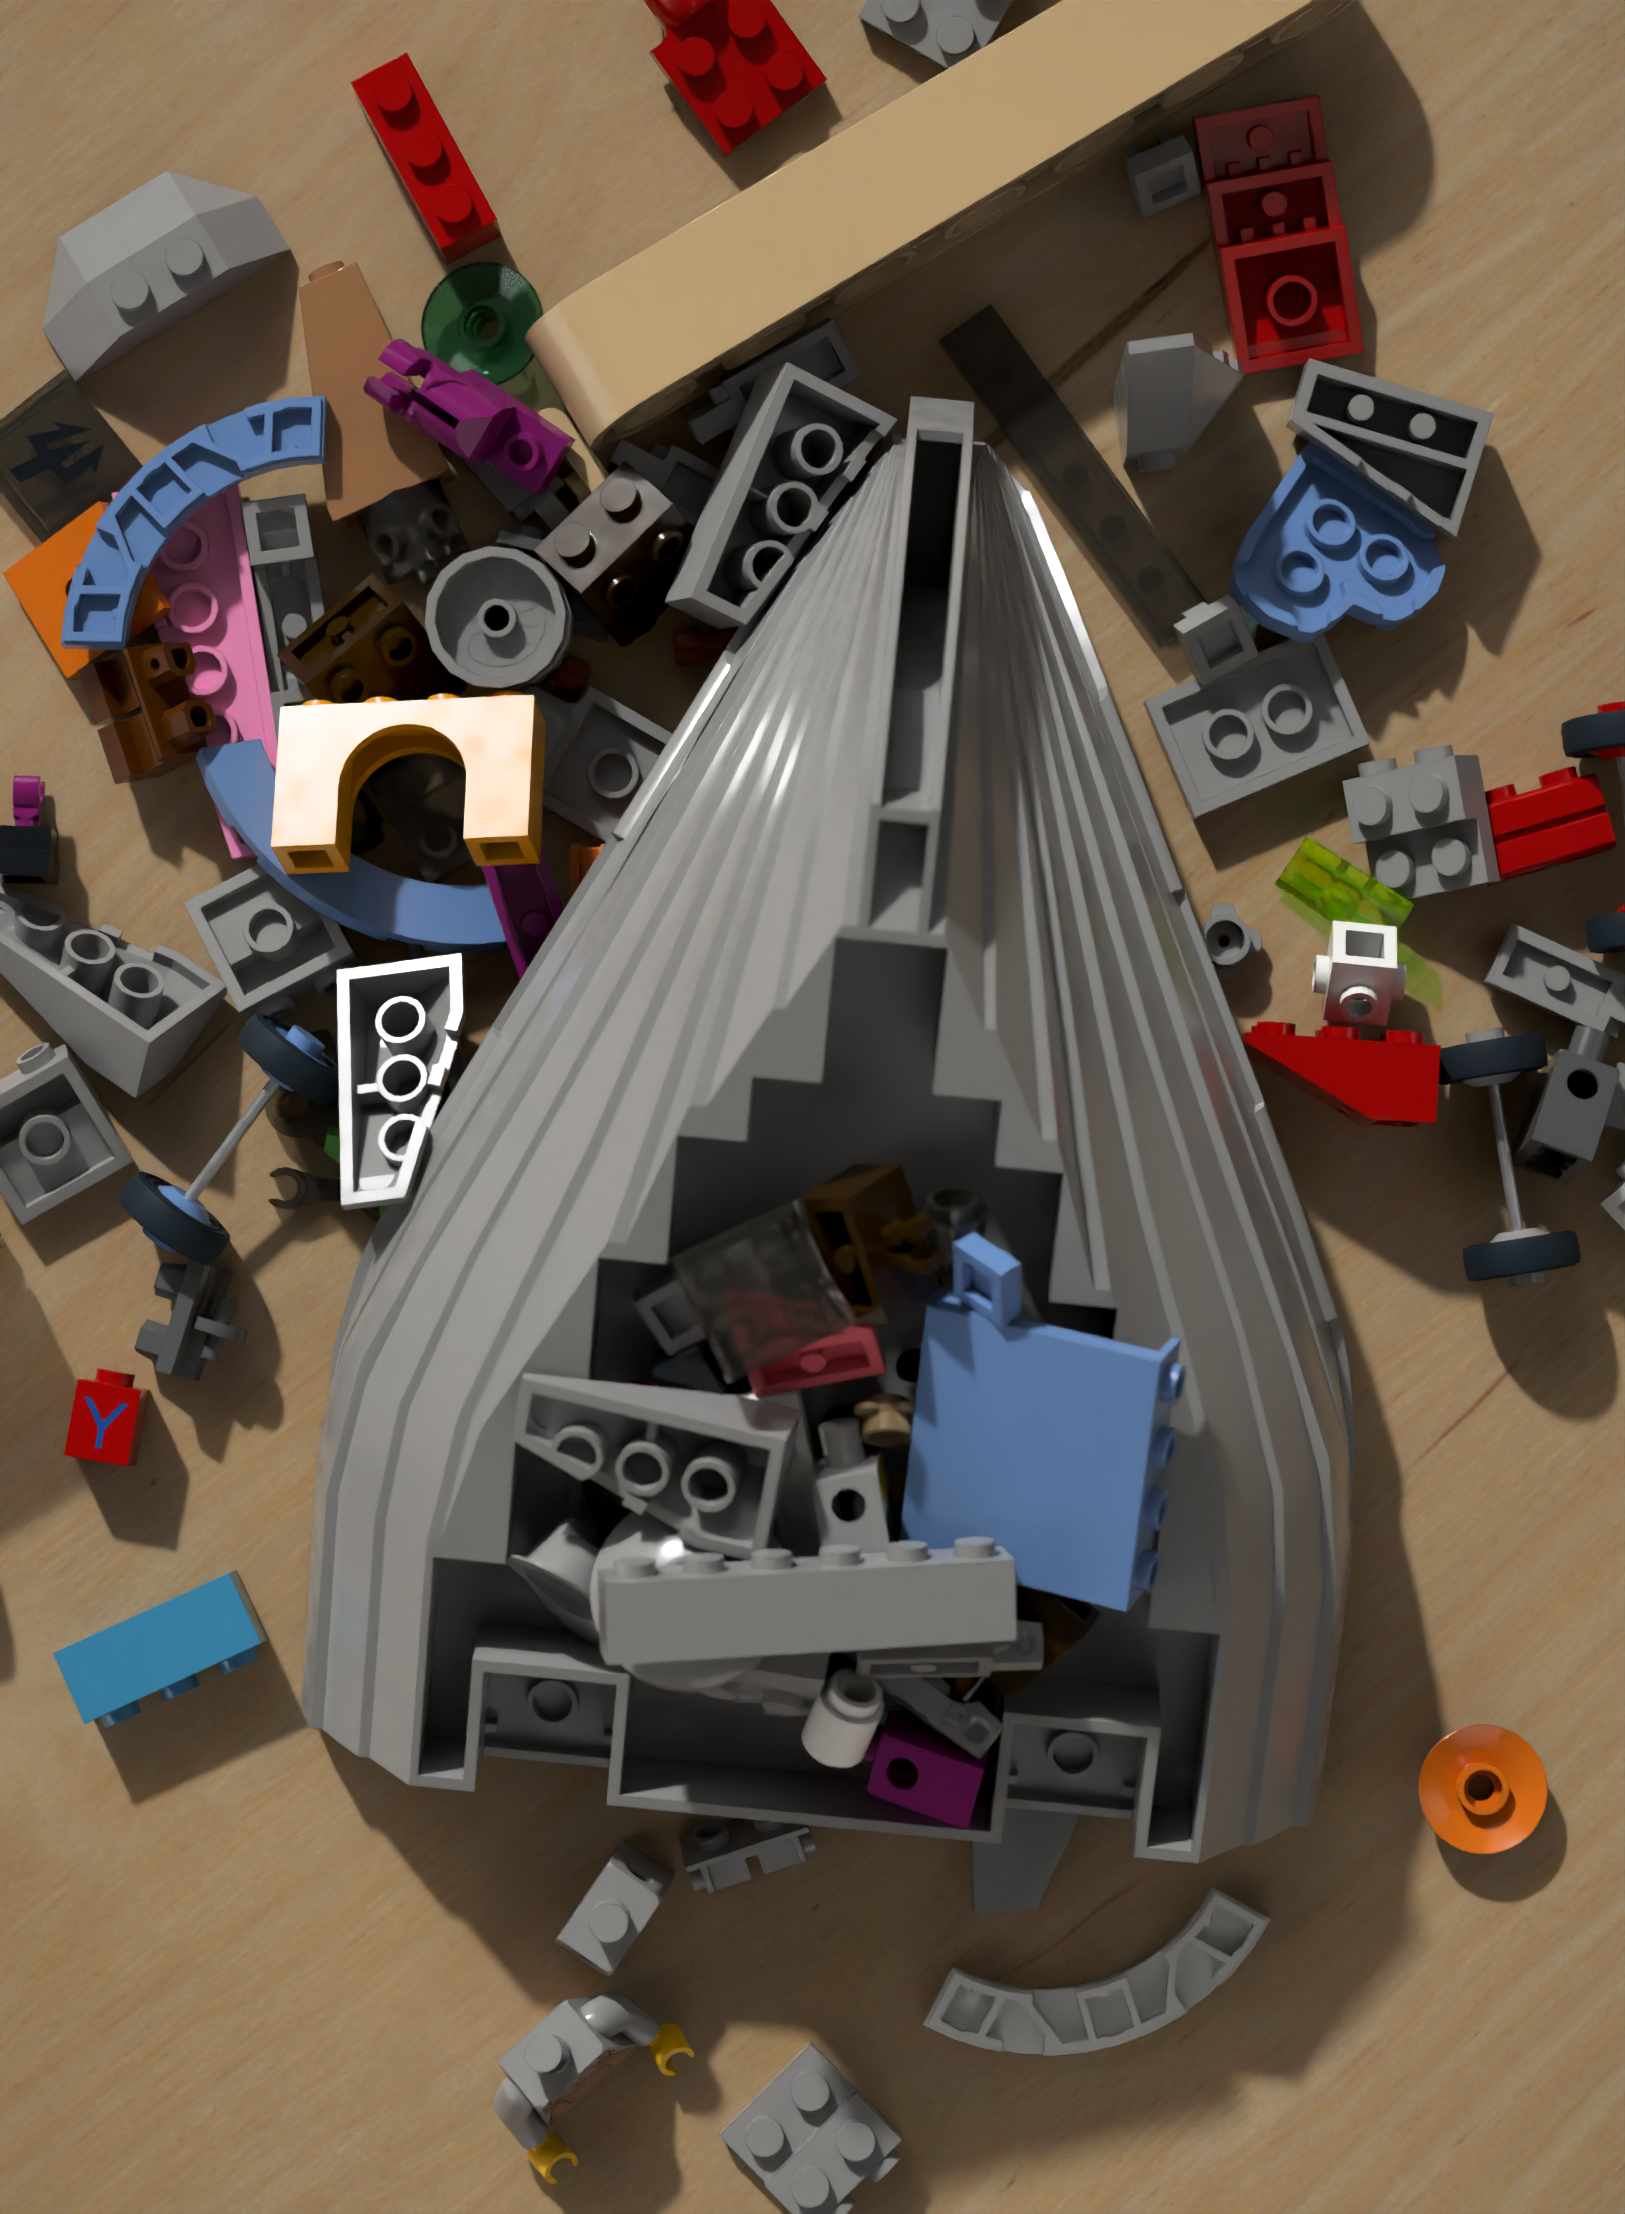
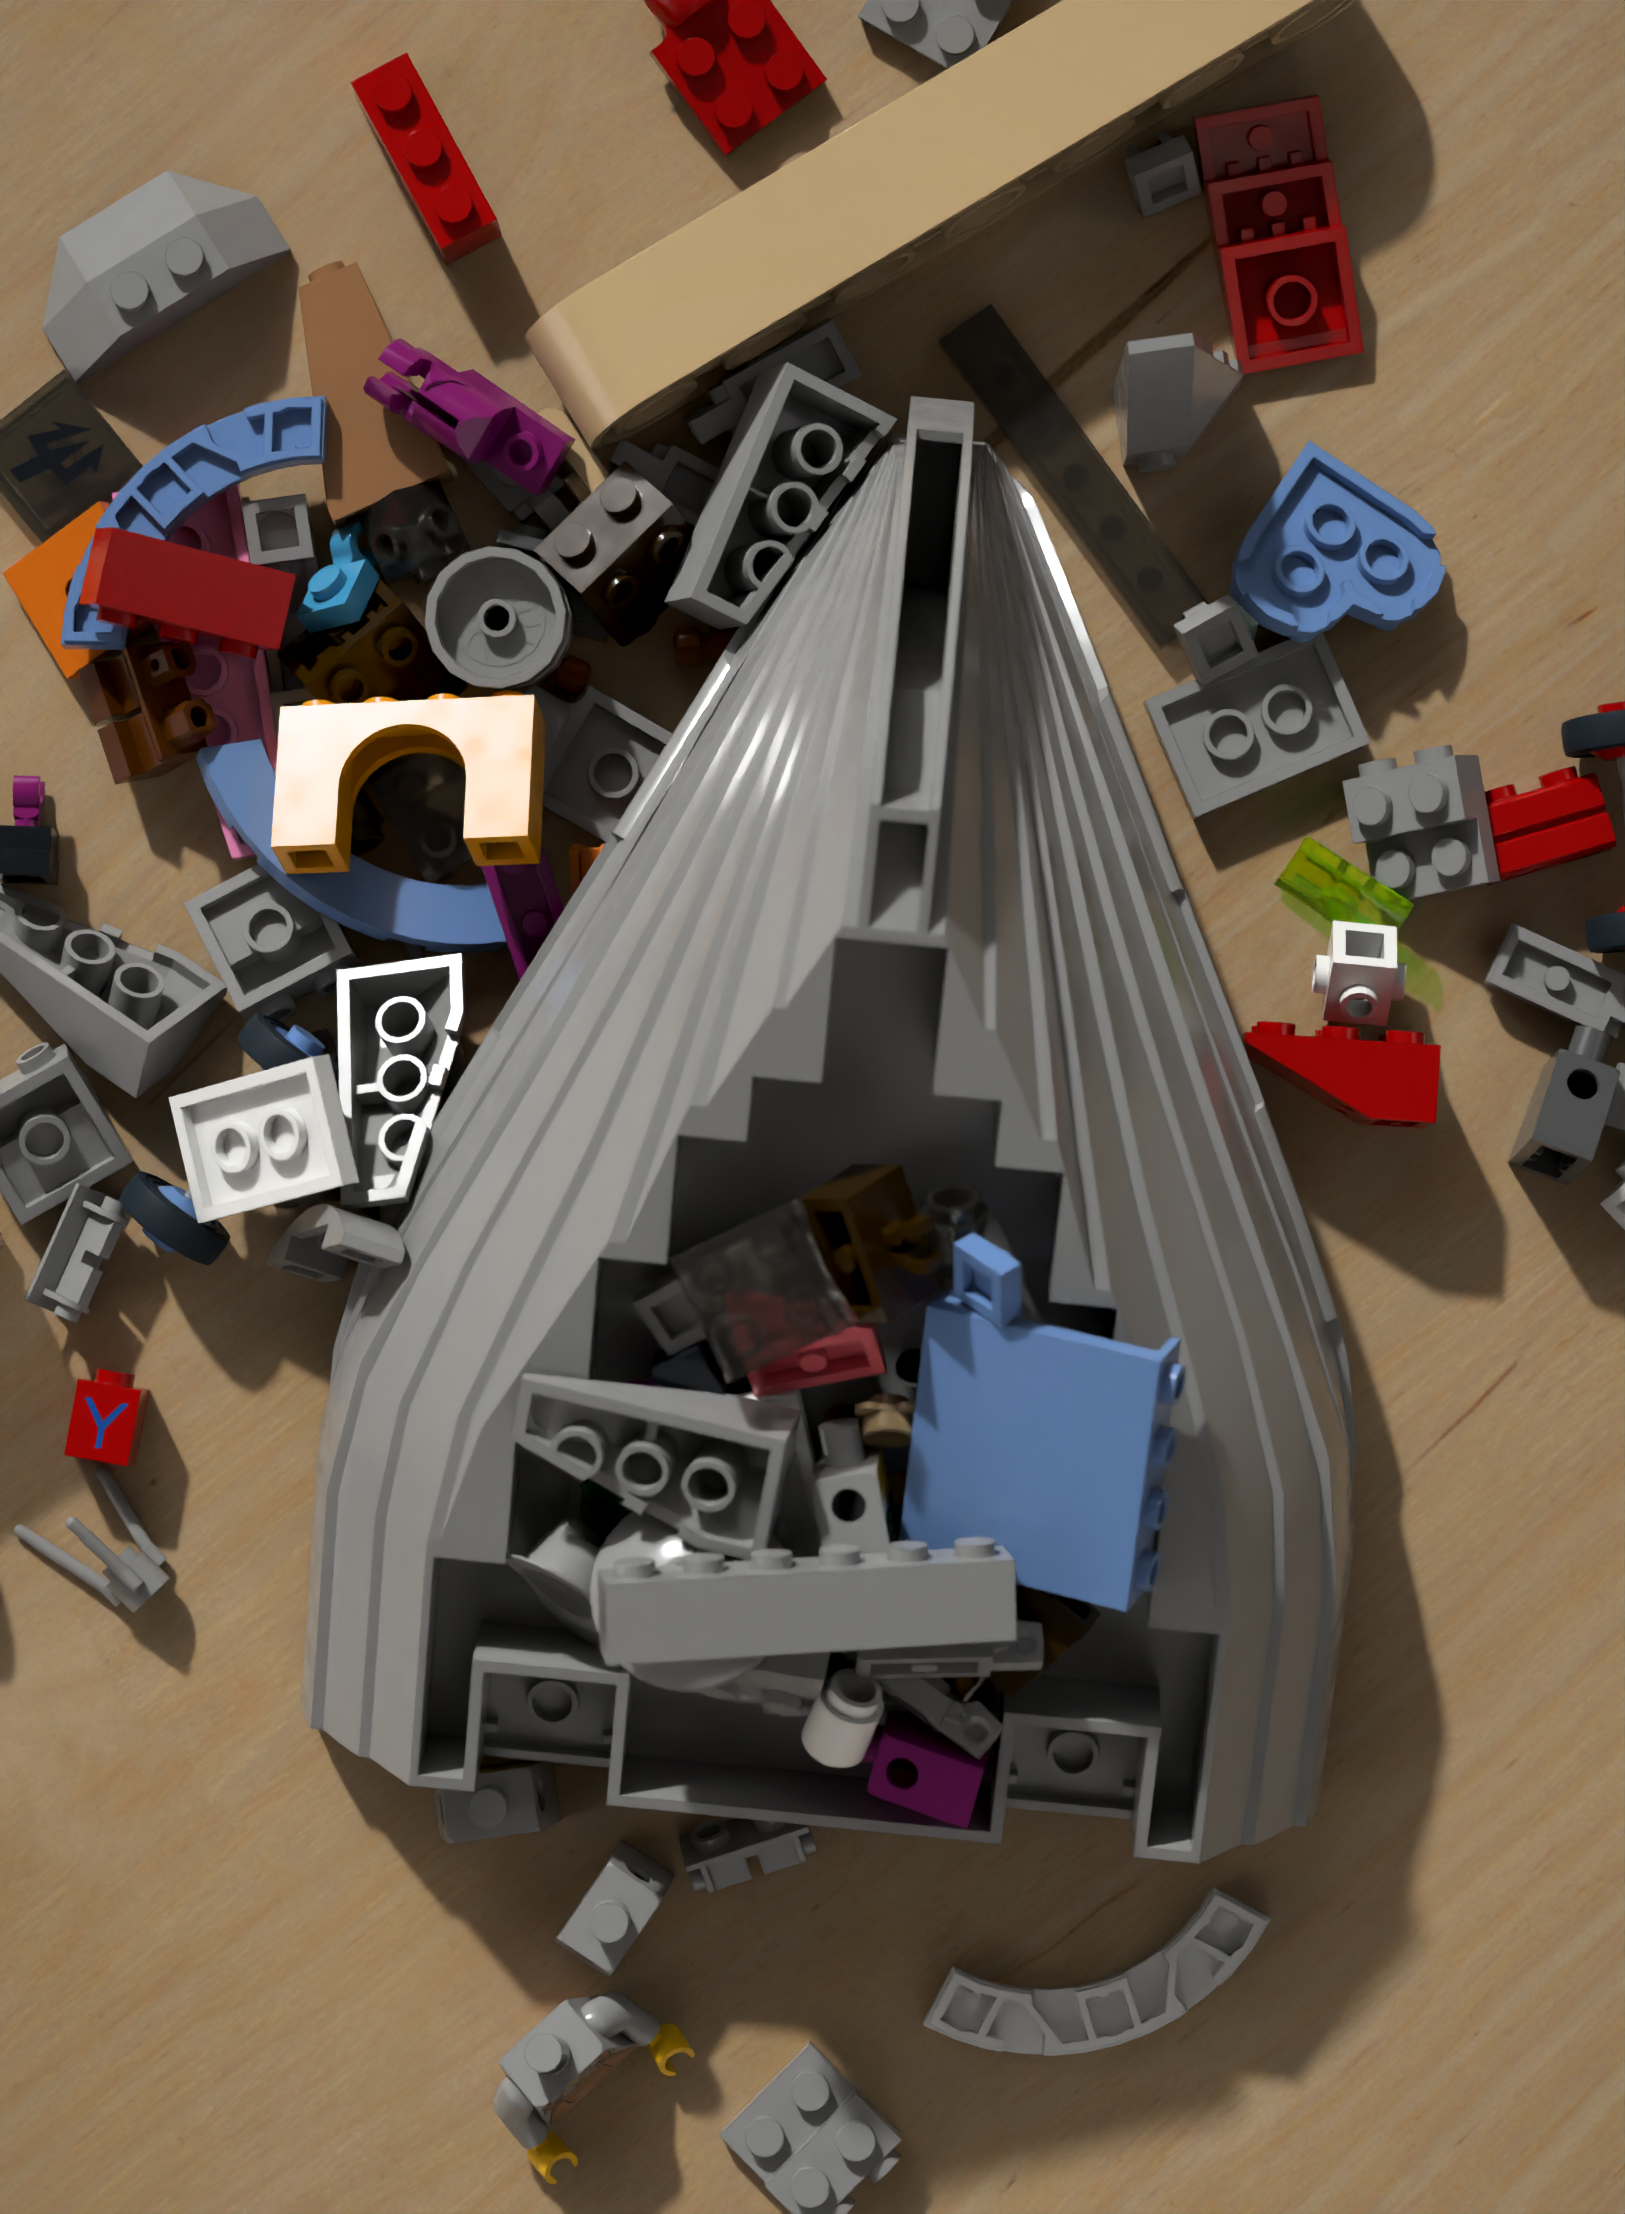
dark azure brick [53,1570,268,1728] -> none
dark grey hips [134,1259,247,1382] -> none
clear green dish [421,262,544,386] -> none
light grey slope [972,1807,1081,1913] -> none
light grey plate [1200,903,1262,980] -> none
light grey wedge [1286,358,1494,542] -> none
orange dish [1418,1724,1548,1854] -> none
black axle [1438,1028,1581,1287] -> none
none -> light grey plant [14,1466,170,1613]
none -> light grey hinge [24,1183,130,1323]
none -> red brick [79,527,296,660]
none -> white plate [169,1054,359,1223]
none -> light grey slope [266,1204,405,1284]
none -> dark azure plate [296,522,381,633]
none -> light grey torso [433,1760,561,1843]

